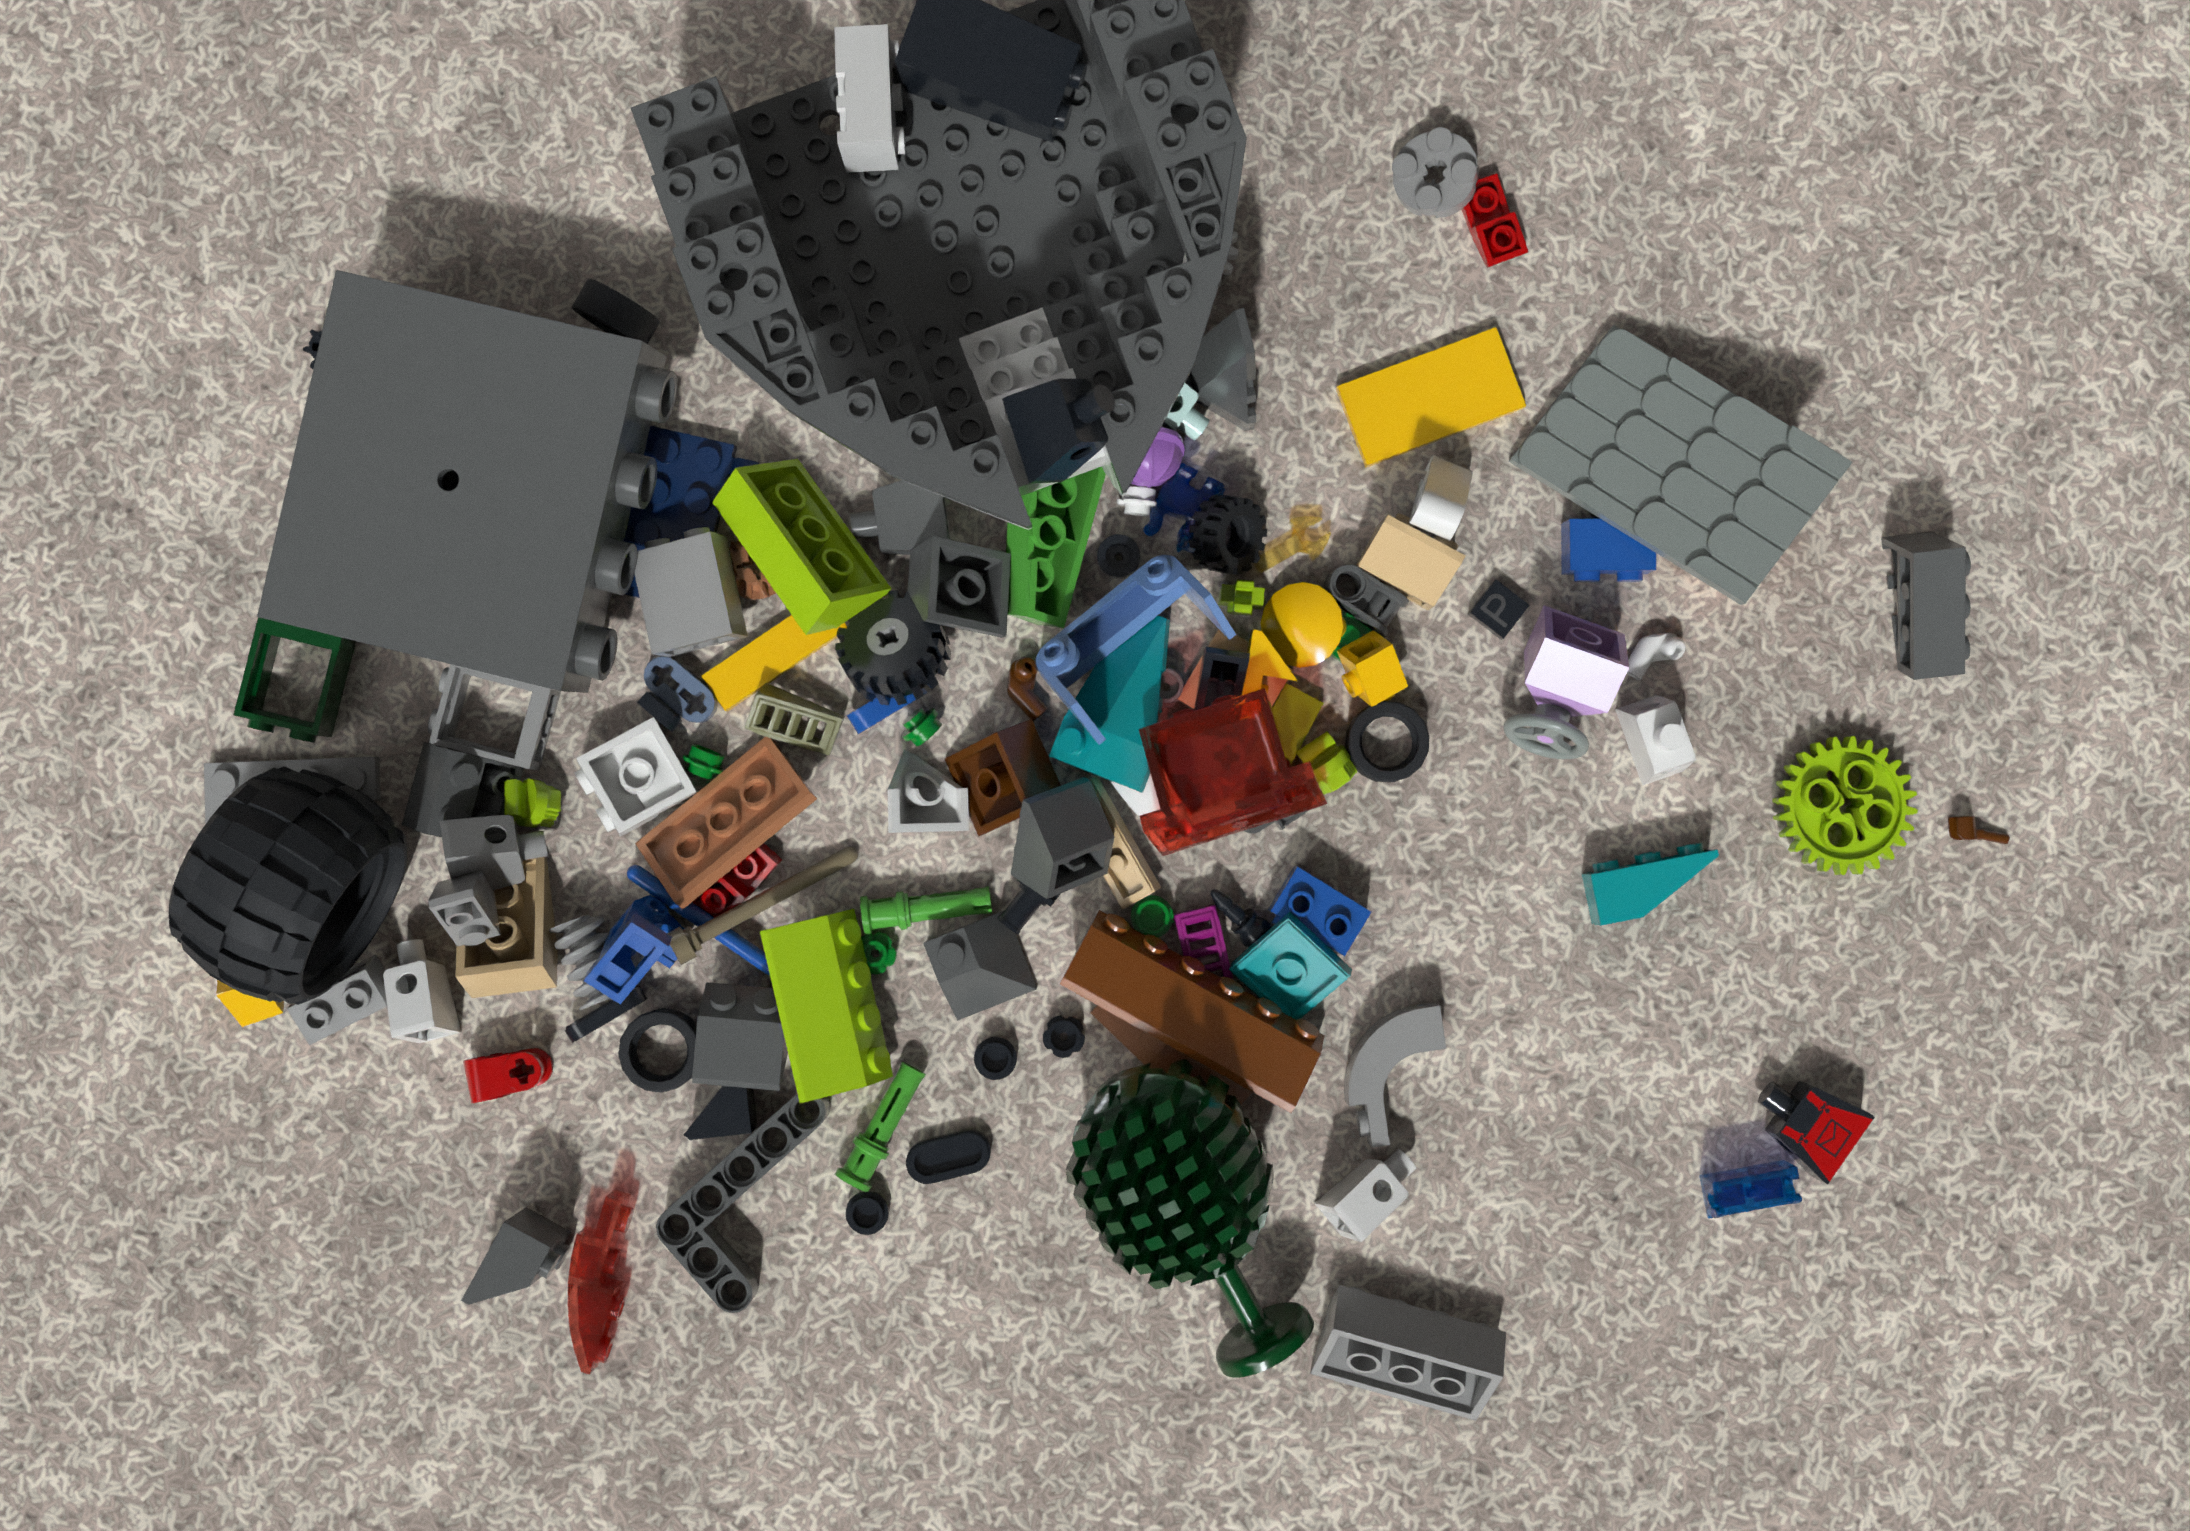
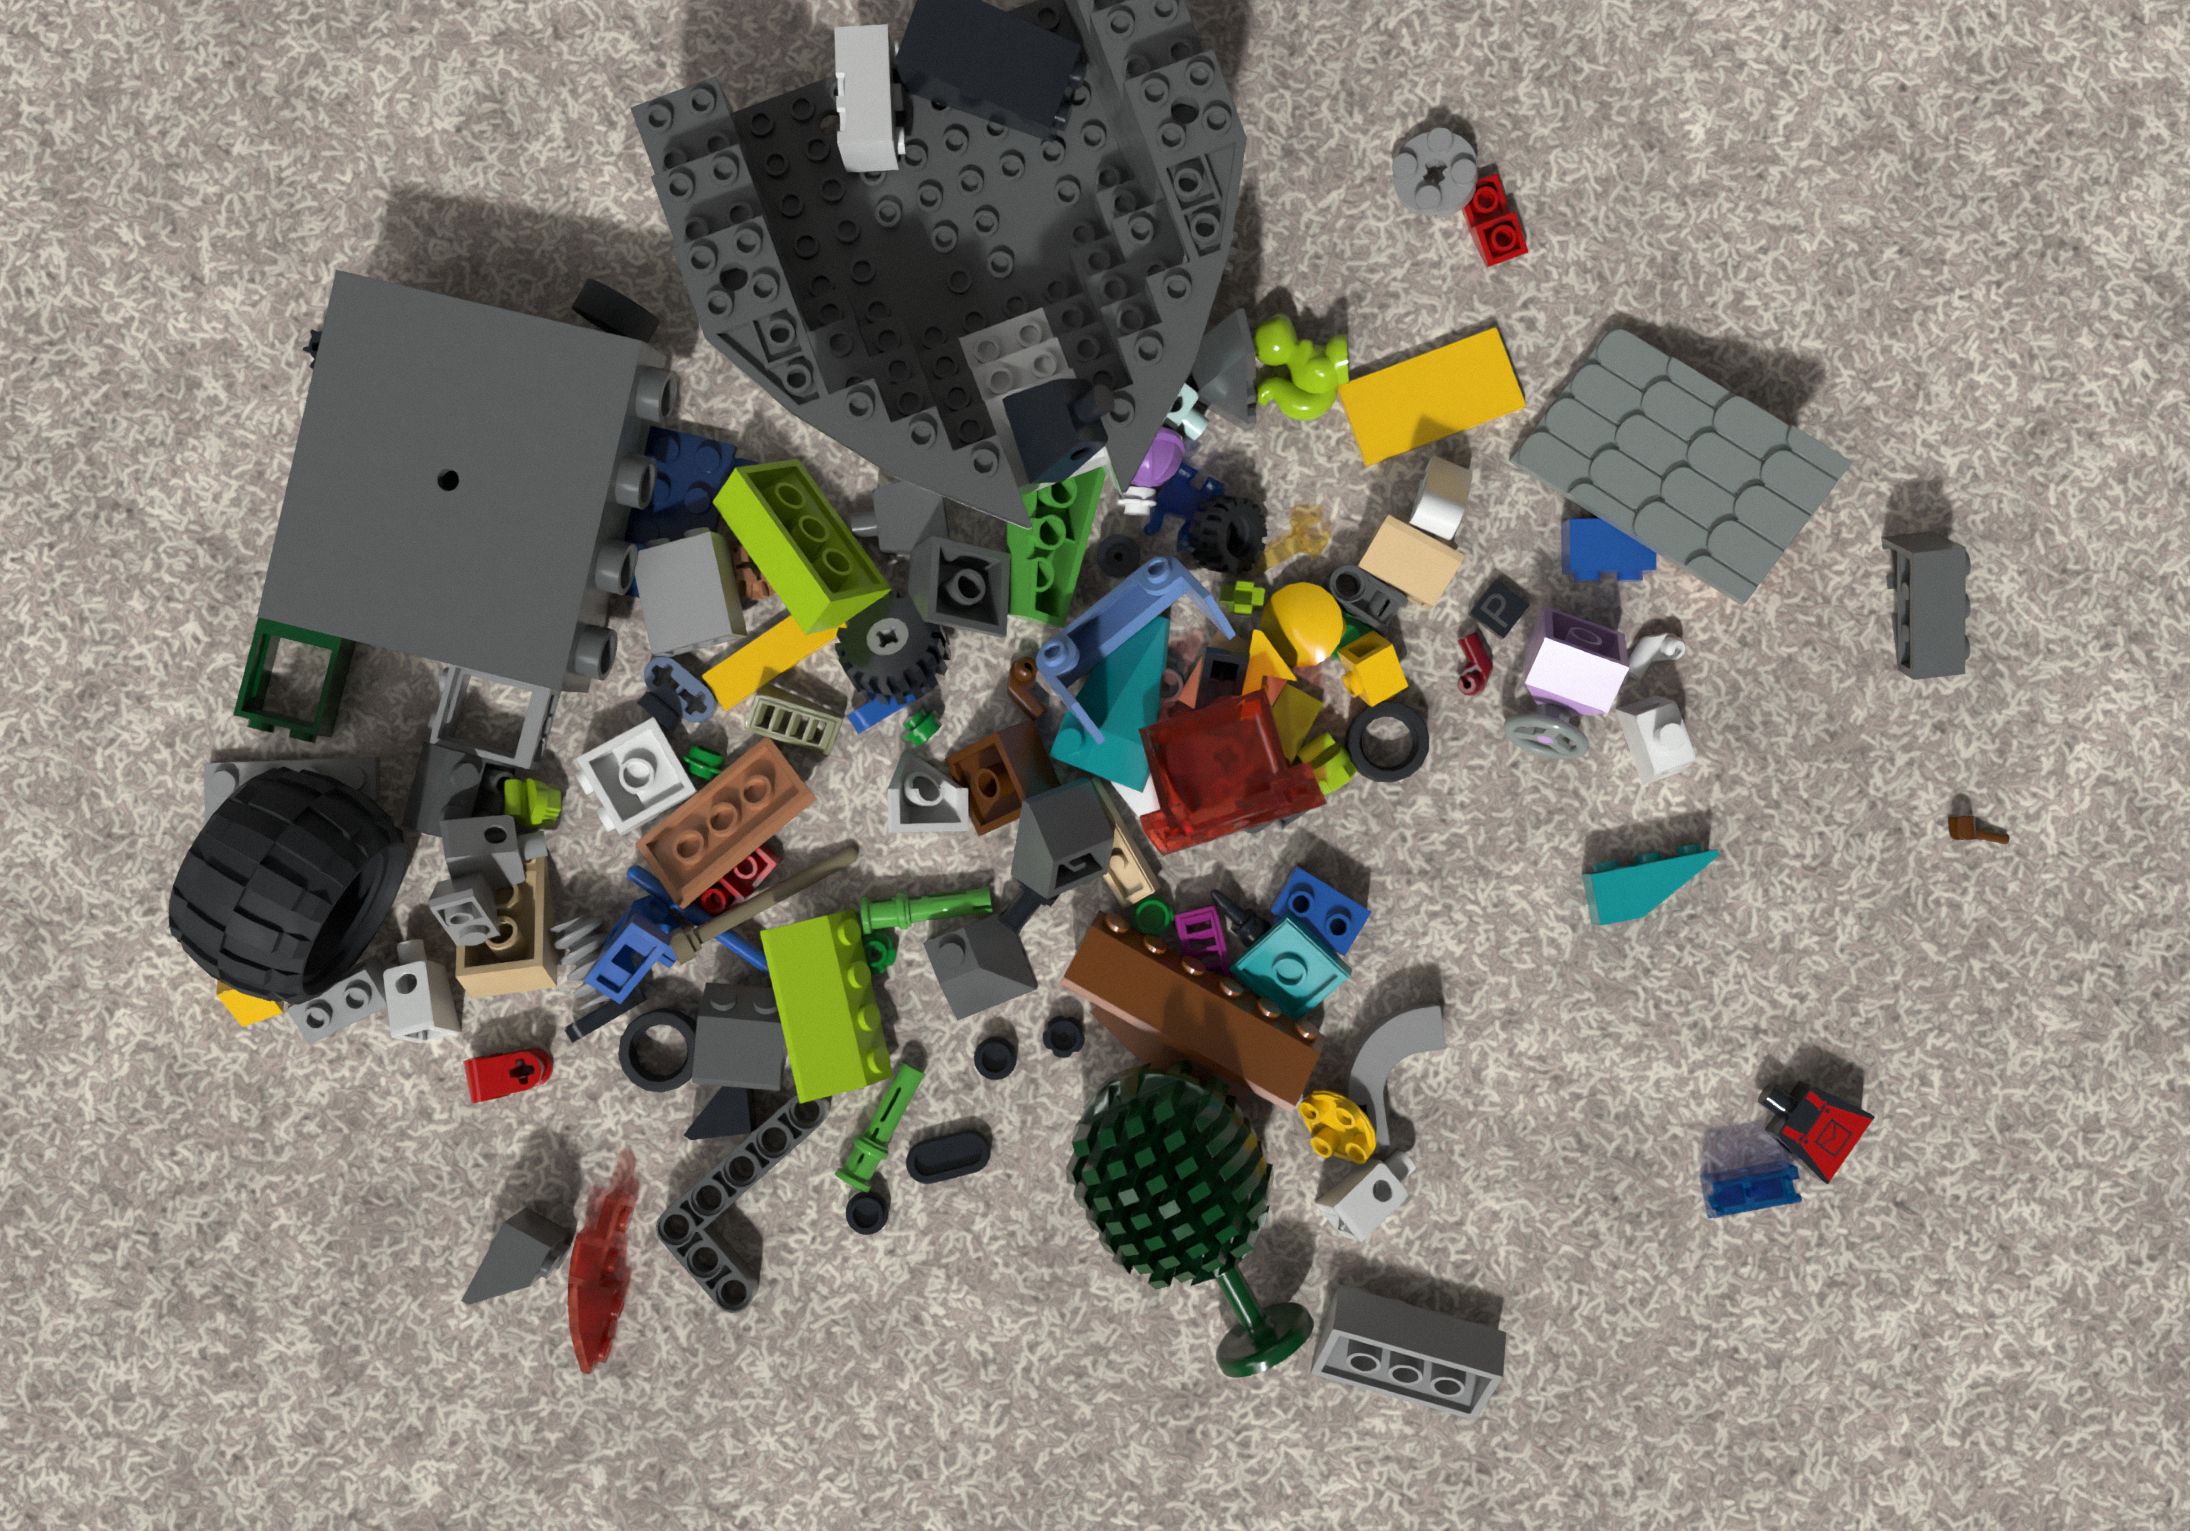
lime gear [1772,736,1918,875] -> none
none -> lime animal [1252,311,1349,421]
none -> yellow dish [1298,1090,1377,1164]
none -> dark red arm [1457,631,1493,696]

